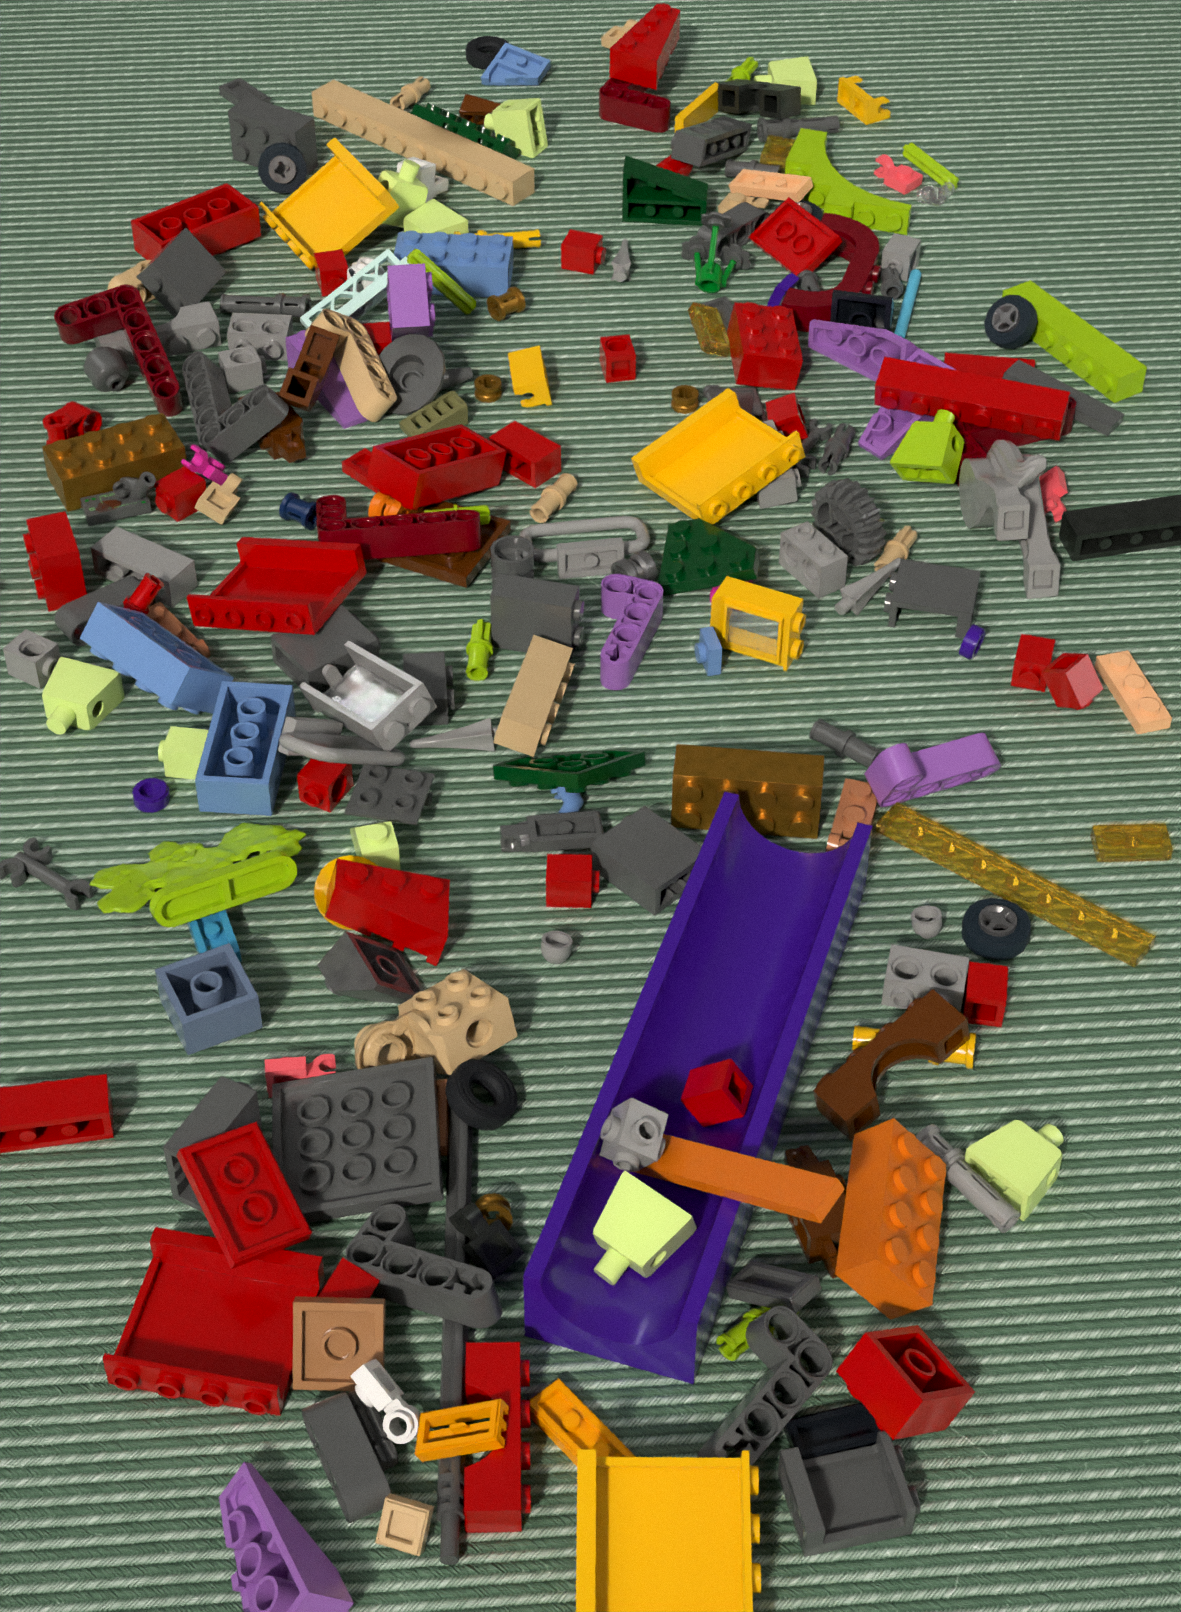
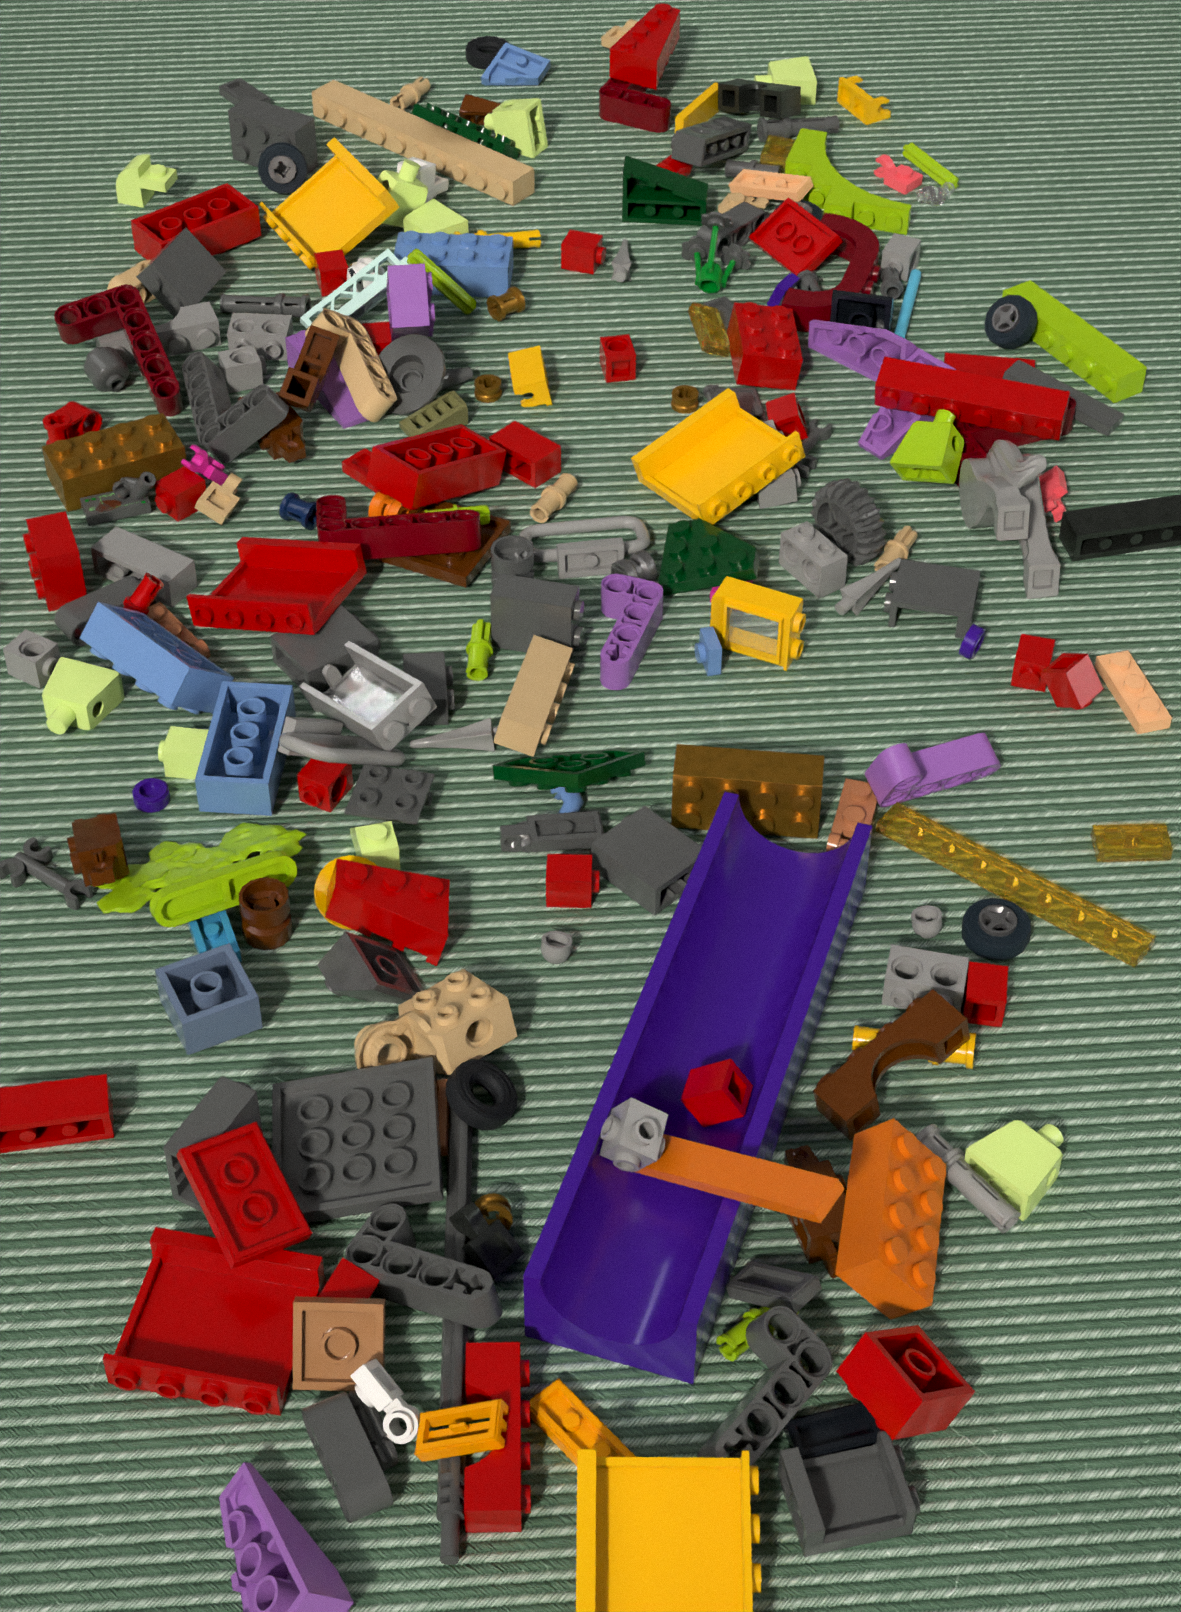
coral plate [265,1054,336,1098] -> none
tan tile [375,1493,434,1556] -> none
yellowish green torso [593,1171,697,1285] -> none
lime axle [725,57,758,82] -> none
dark grey pin [809,718,882,768] -> none
dark grey pin [818,423,855,475] -> none
none -> reddish brown hinge [67,812,130,887]
none -> yellowish green brick [116,154,178,208]
none -> reddish brown wheel [239,877,293,950]

